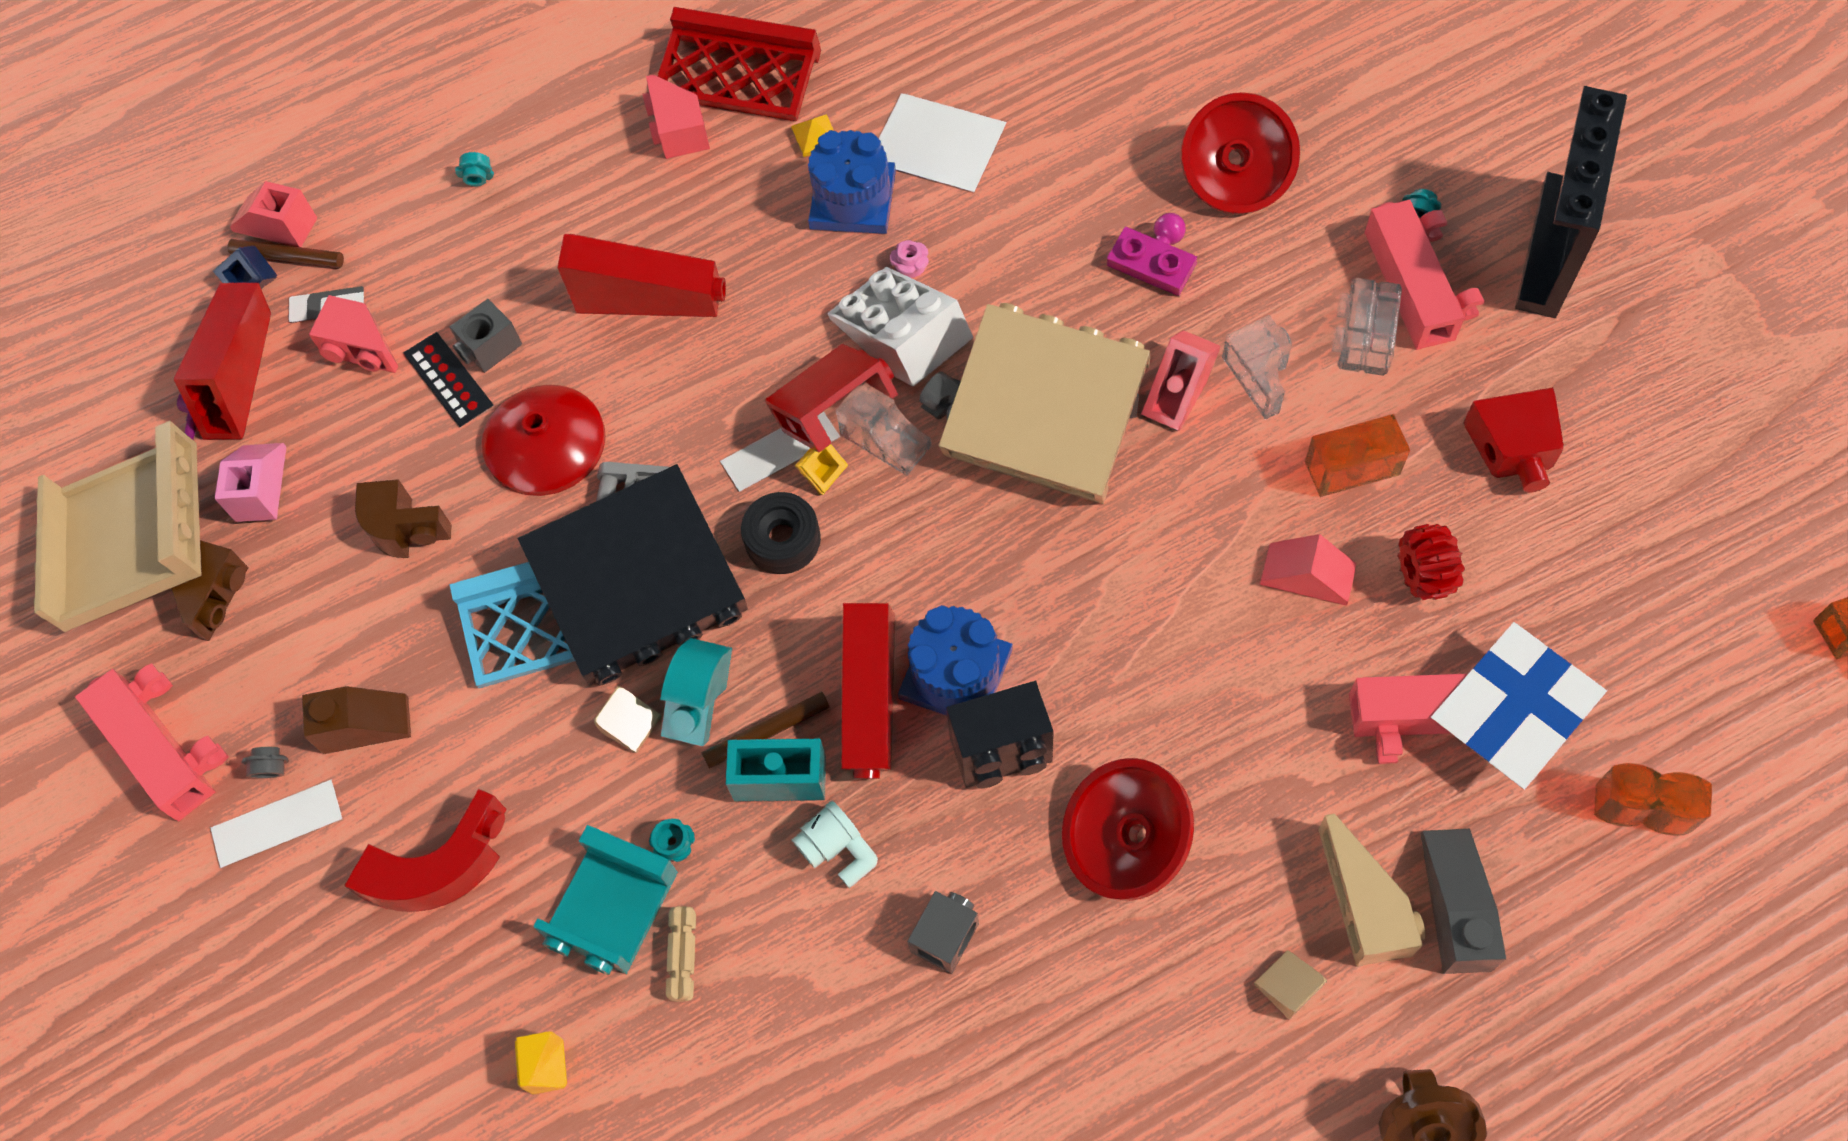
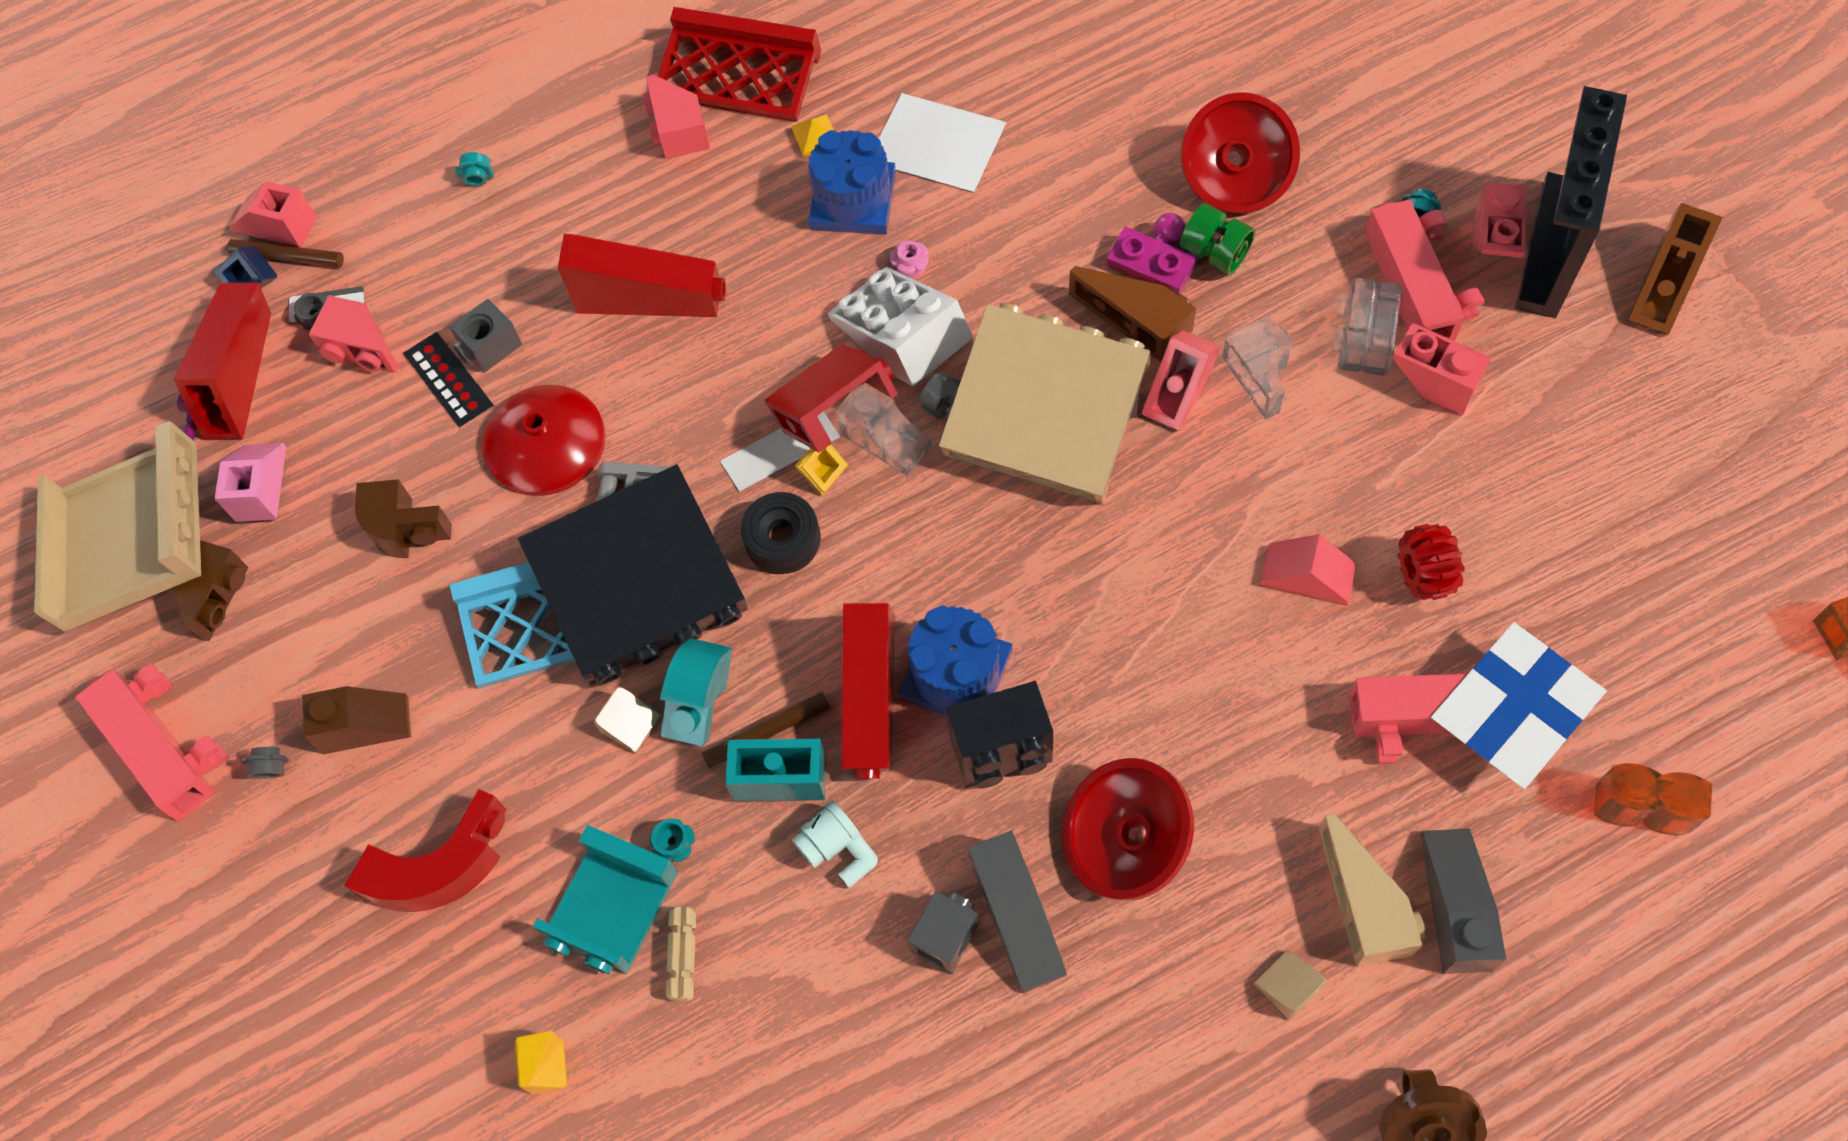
white sticker [211,779,342,868] -> none
clear orange brick [1304,414,1410,497] -> none
red torso [1463,387,1564,493] -> none
none -> dark grey plate [294,293,327,330]
none -> dark grey slope [968,830,1067,994]
none -> dark orange slope [1069,266,1196,362]
none -> green wheel [1179,203,1256,275]
none -> coral slope [1393,322,1491,416]
none -> coral slope [1473,182,1527,258]
none -> dark orange slope [1627,203,1723,335]

